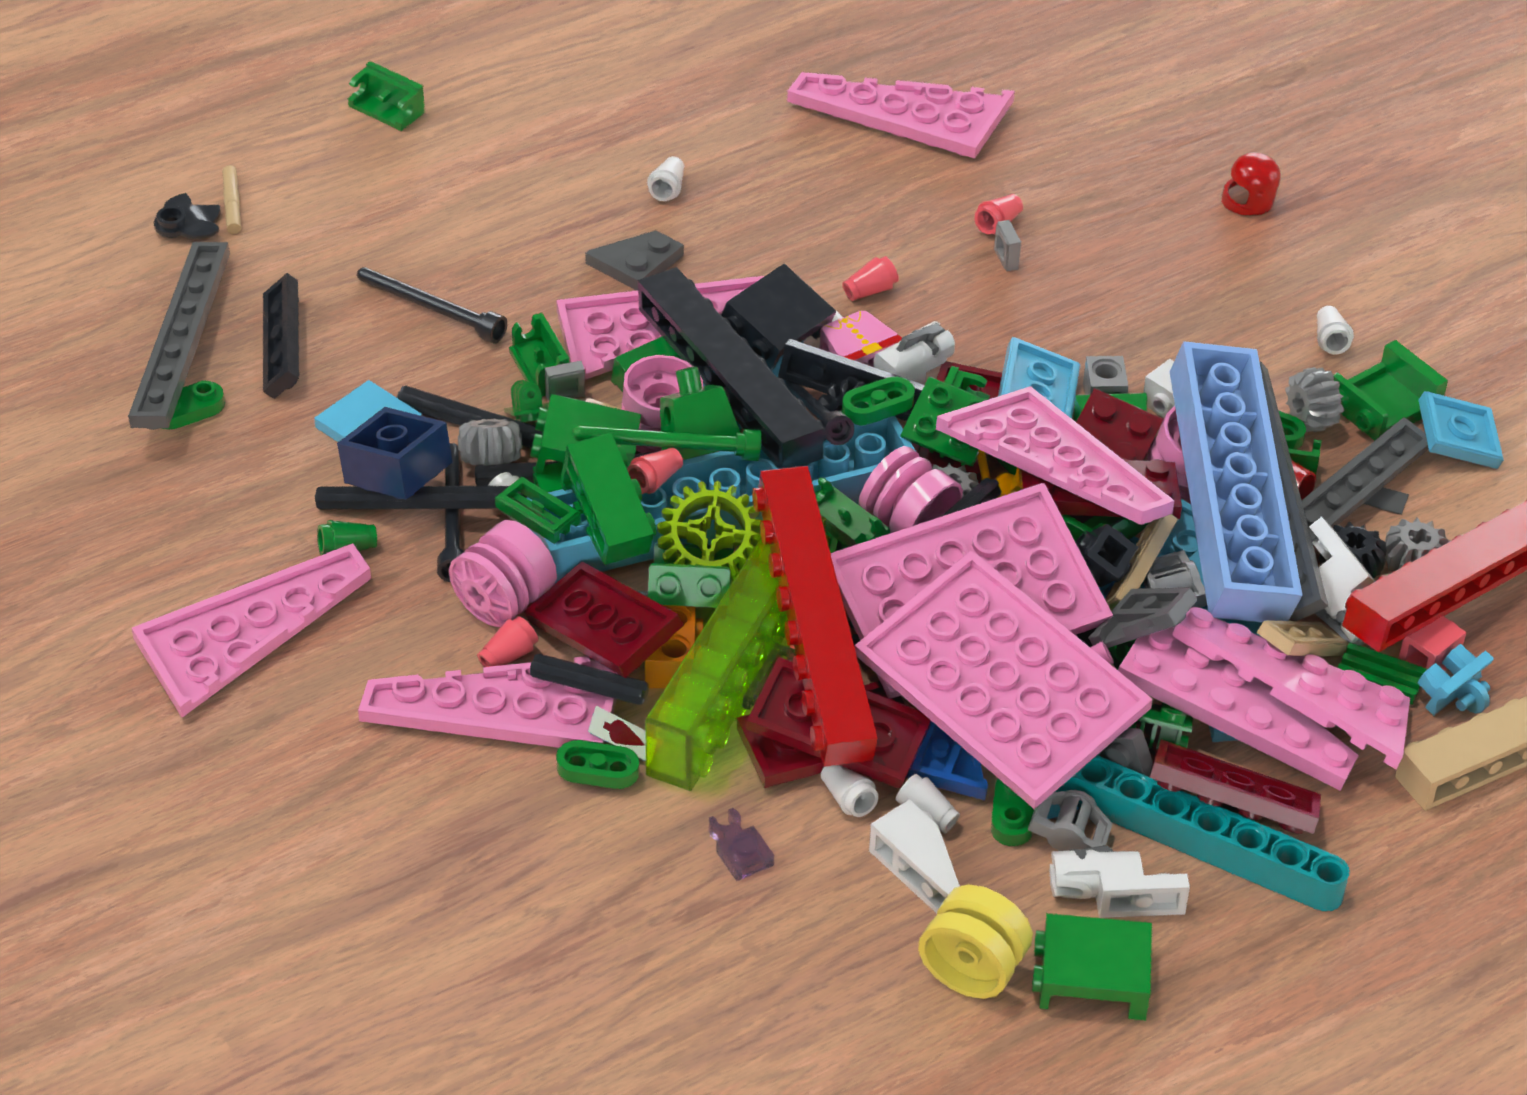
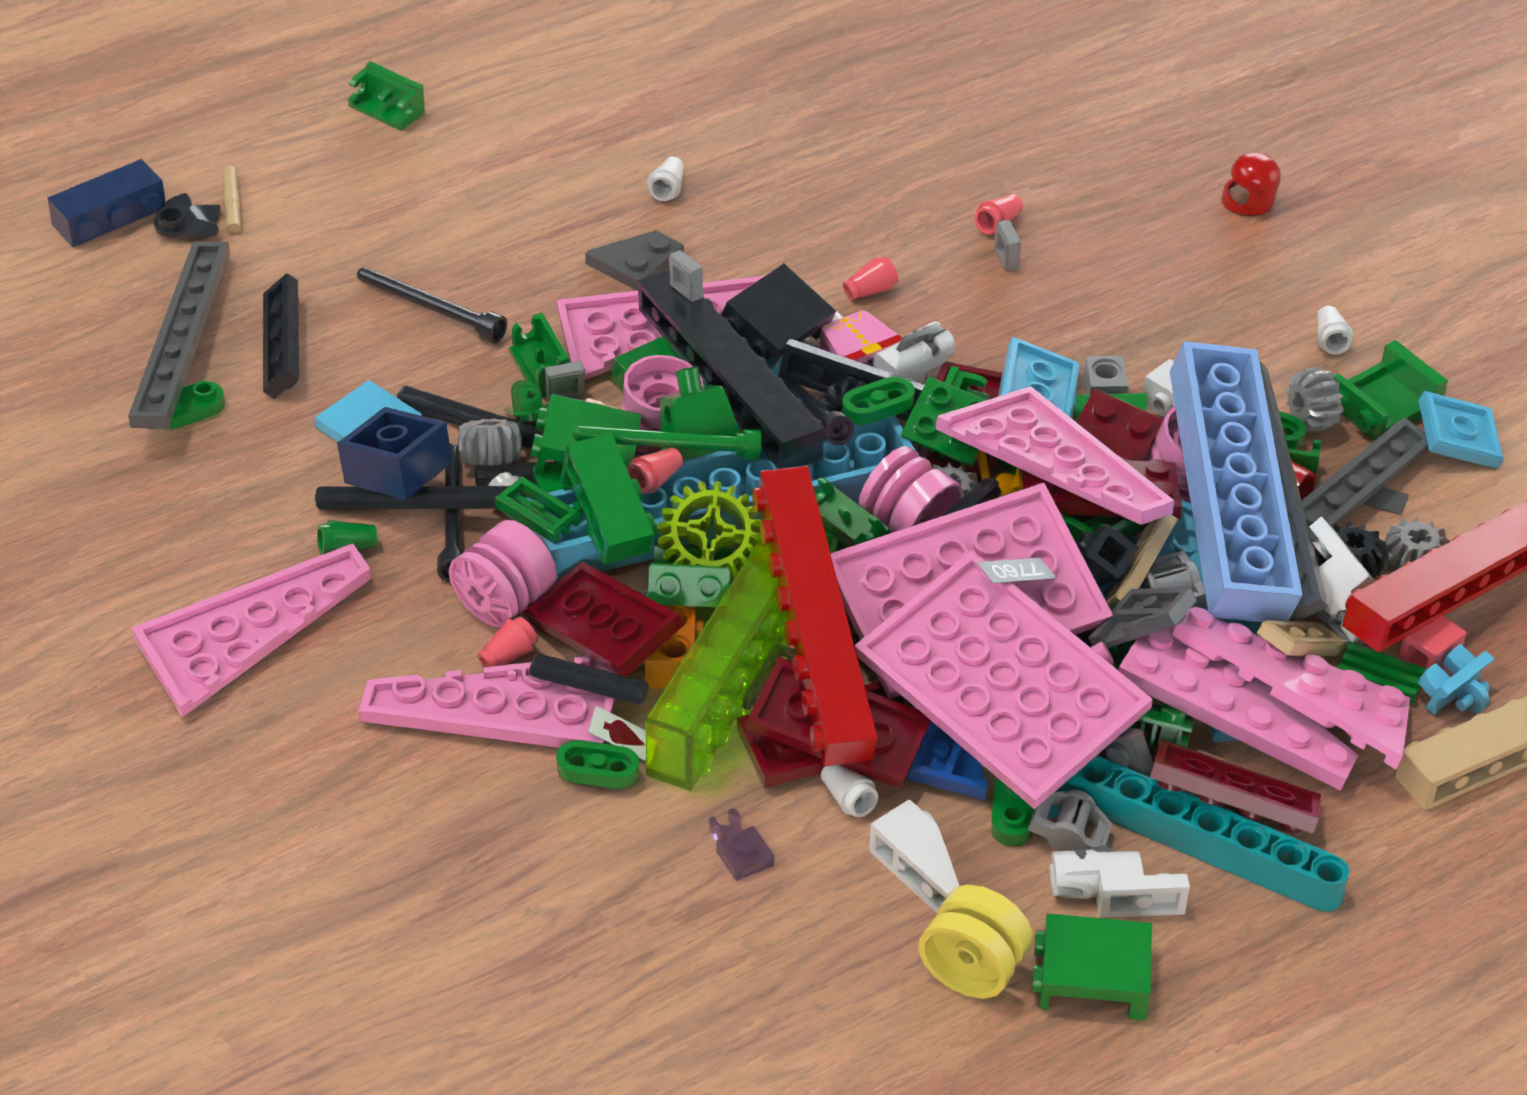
bright pink wing [787,72,1014,159] -> none
white cone [896,774,960,833] -> none
none -> dark blue brick [47,159,166,248]
none -> light grey tile [669,250,703,302]
none -> sticker [976,558,1057,583]

